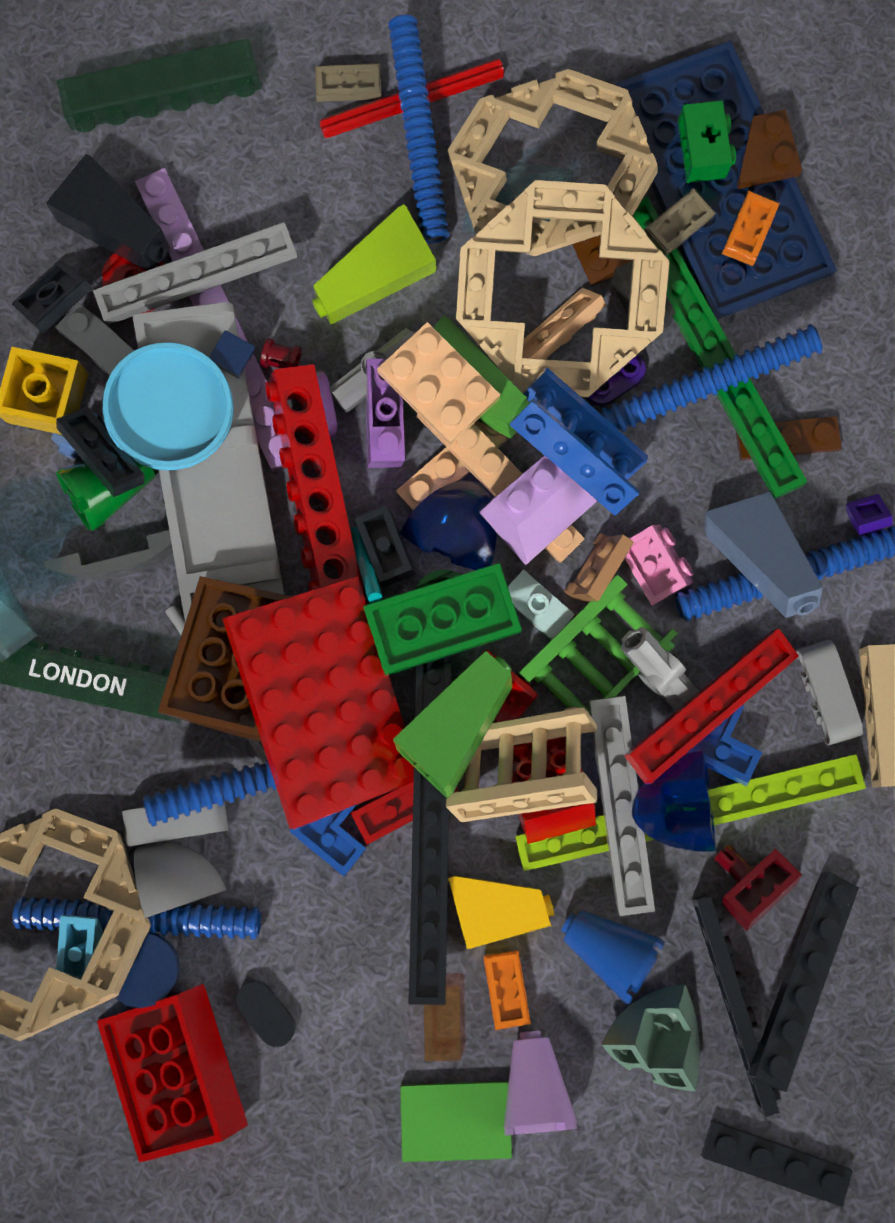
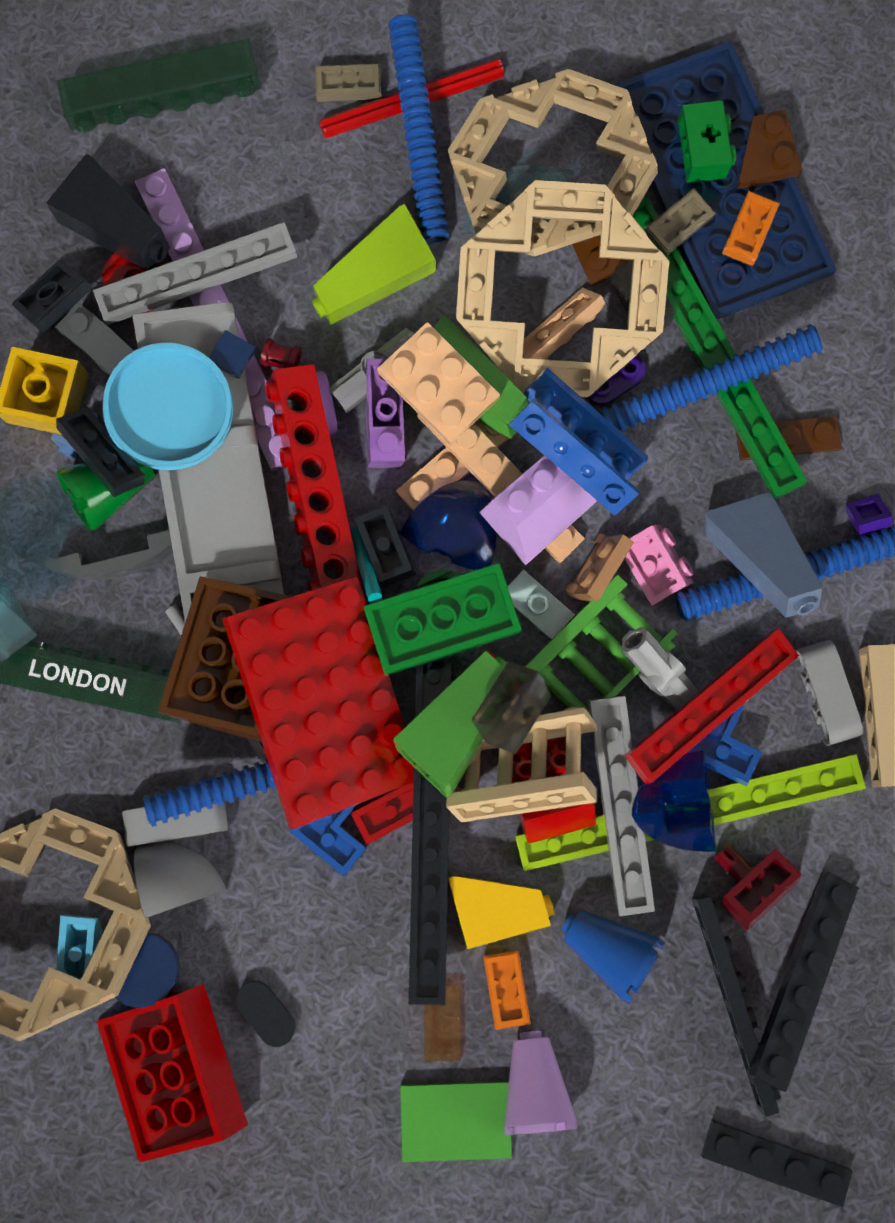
blue piece [13,897,261,940] -> none
sand green brick [602,985,700,1091] -> none
none -> clear smoke brick [471,662,551,754]

